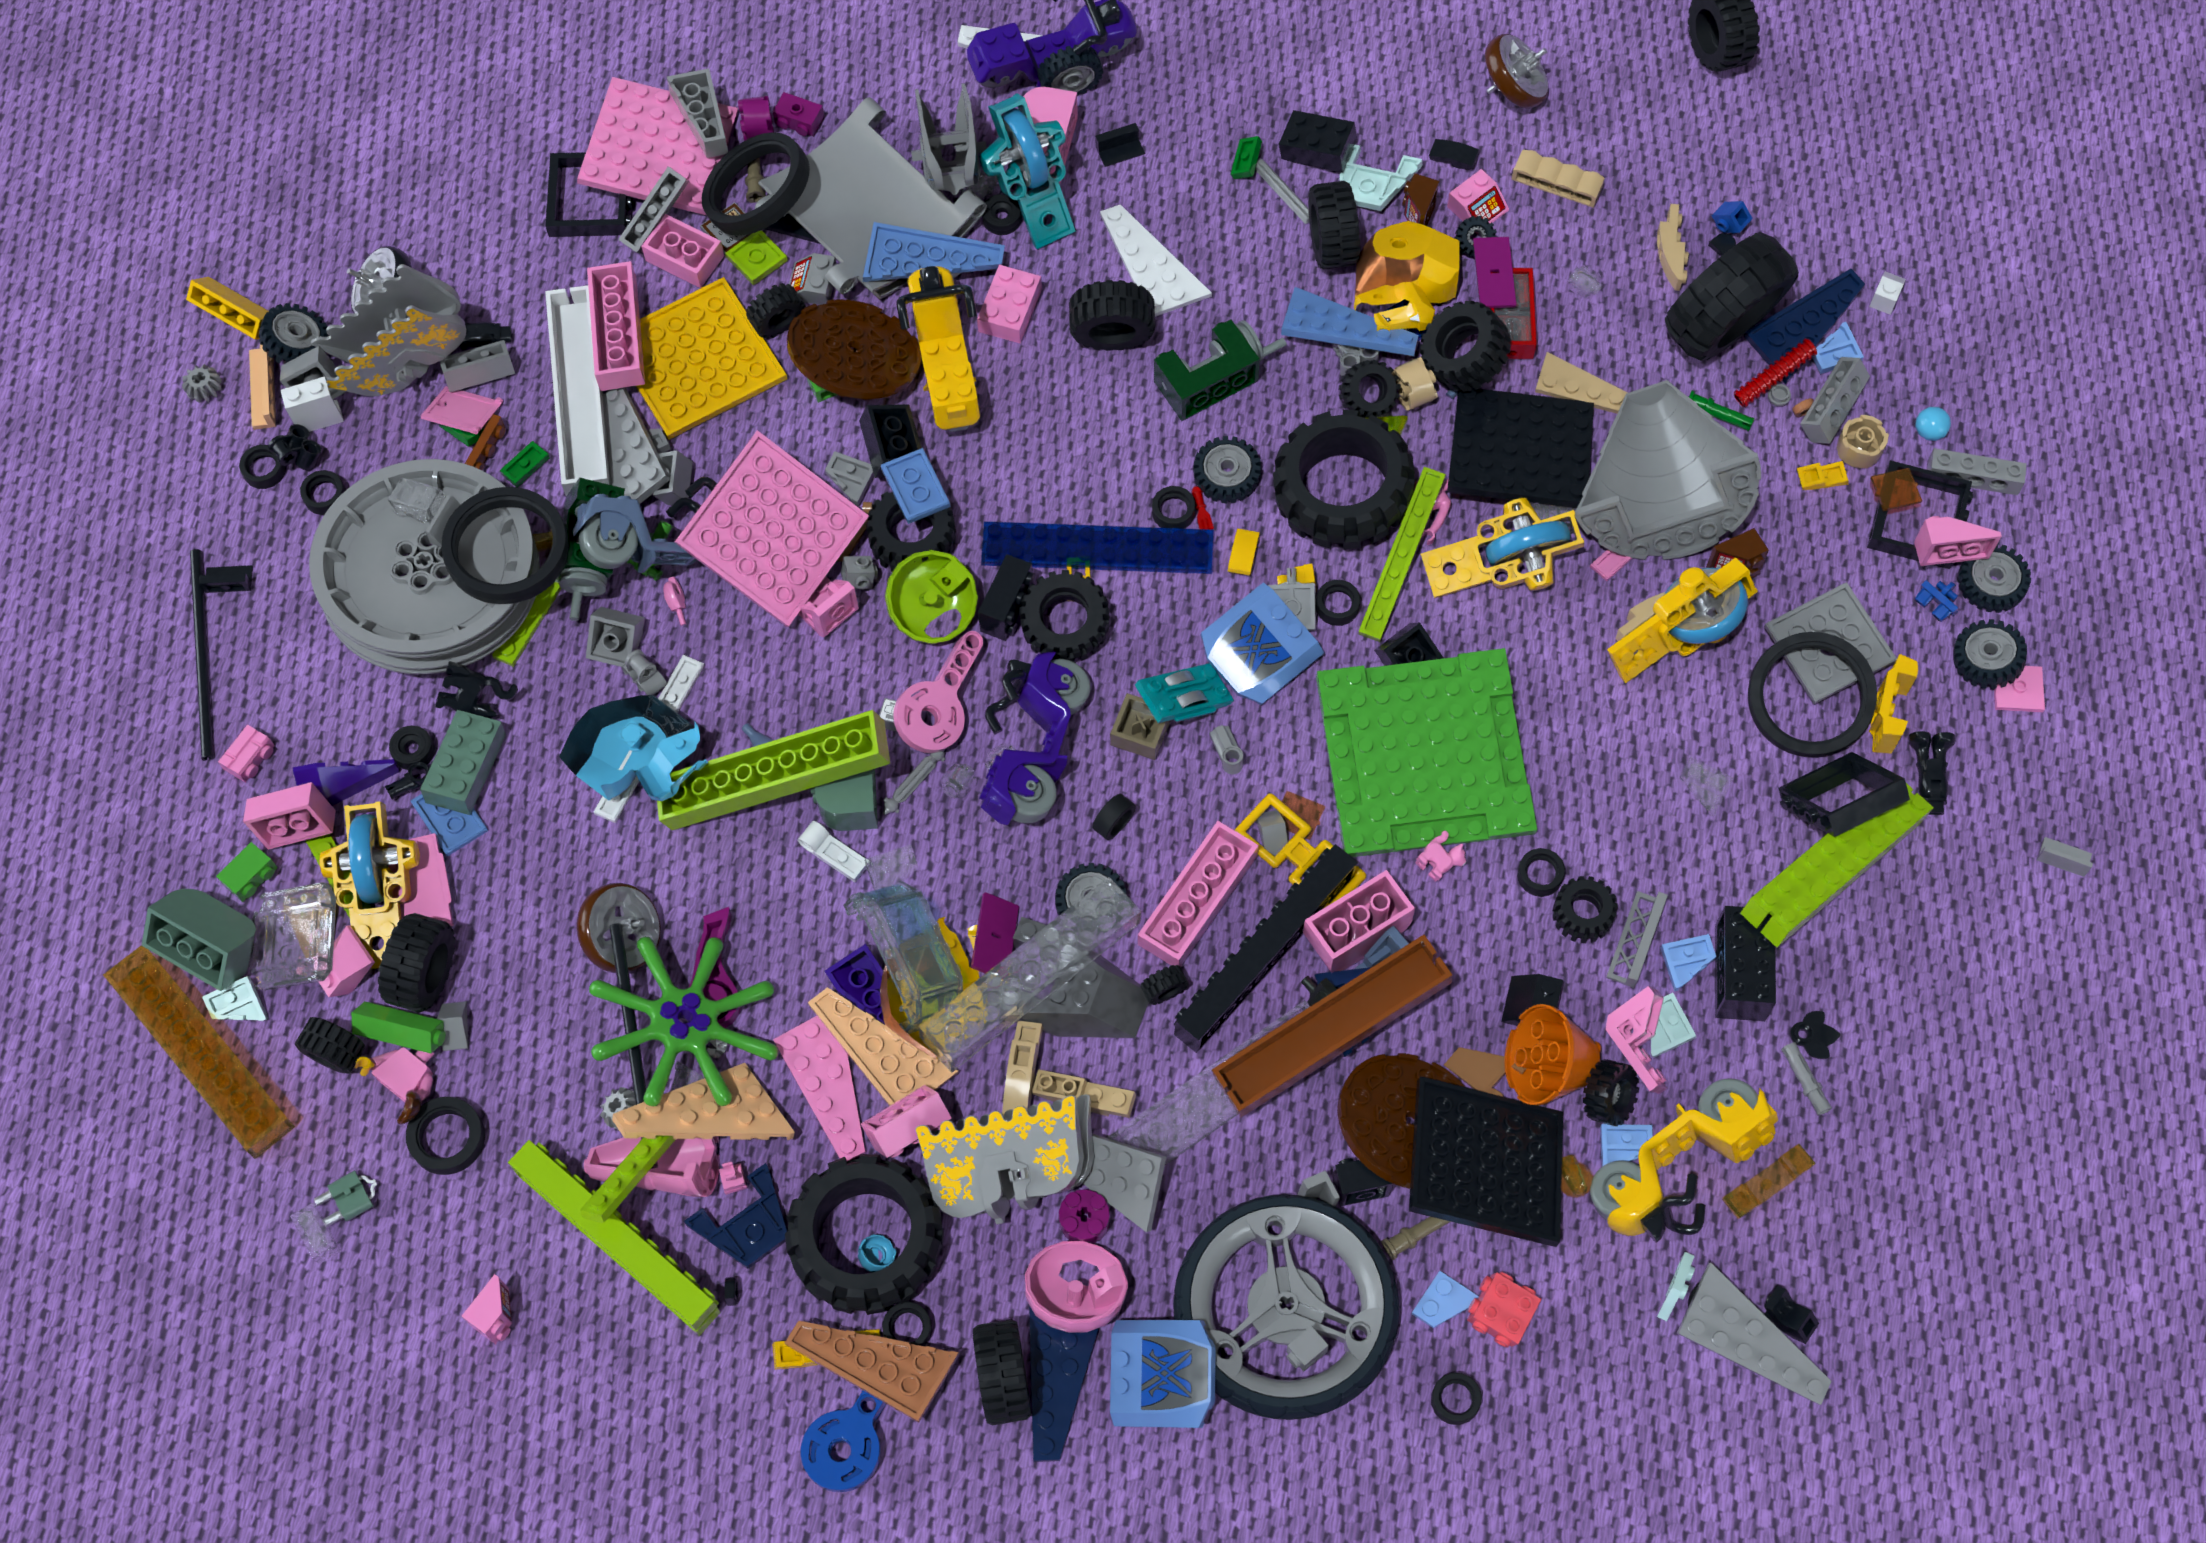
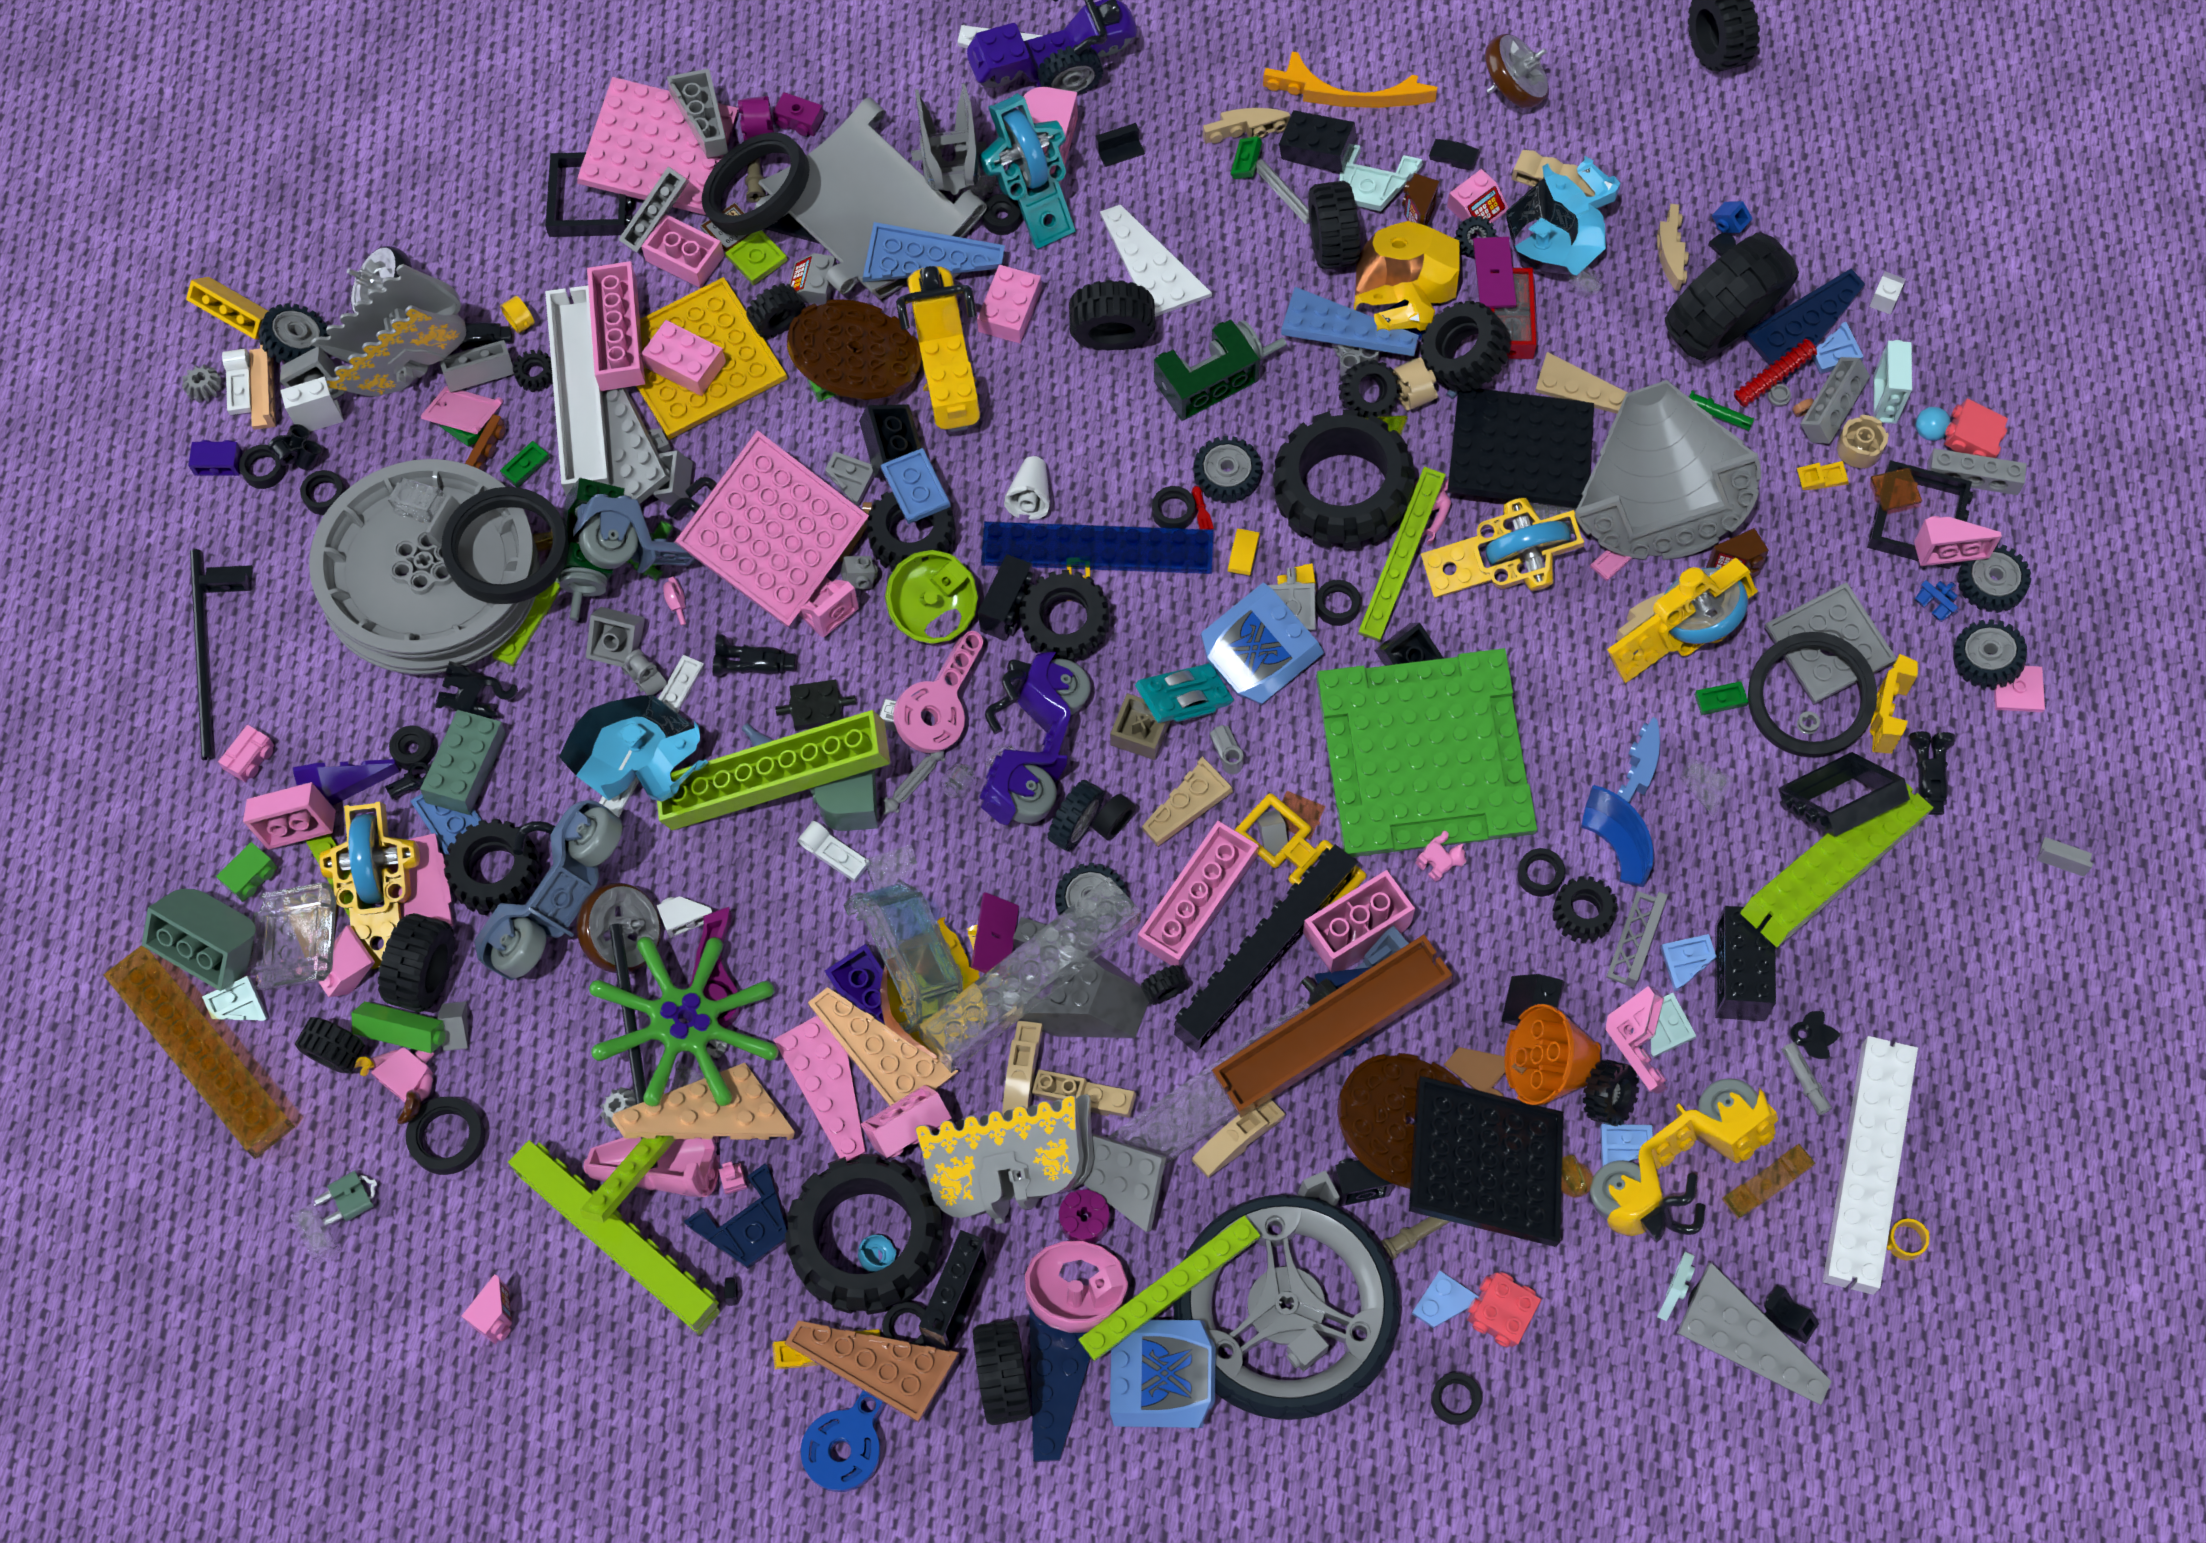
none -> dark purple brick [188,440,243,476]
none -> white plate [222,349,251,415]
none -> black tyre [444,819,542,915]
none -> piece [474,800,622,980]
none -> yellow piece [500,295,535,334]
none -> black tyre [513,350,553,392]
none -> bright pink brick [641,320,726,396]
none -> white slope [656,896,712,938]
none -> black piece [712,634,796,677]
none -> pearl dark grey plate [775,679,856,731]
none -> black window [919,1230,989,1351]
none -> white cone [1004,456,1050,520]
none -> black wheel [1047,780,1105,852]
none -> lime plate [1078,1215,1260,1362]
none -> tan wing [1142,756,1233,847]
none -> tan slope [1191,1099,1285,1178]
none -> tan slope [1203,108,1290,144]
none -> light orange slope [1263,51,1438,108]
none -> medium azure piece [1506,156,1621,276]
none -> blue panel [1581,785,1653,887]
none -> medium blue slope [1617,717,1660,803]
none -> green plate [1694,681,1748,715]
none -> light grey bush [1797,711,1820,734]
none -> white piece [1823,1036,1918,1295]
none -> light aqua window [1873,340,1912,424]
none -> yellow piece [1886,1218,1930,1261]
none -> coral brick [1944,398,2008,458]

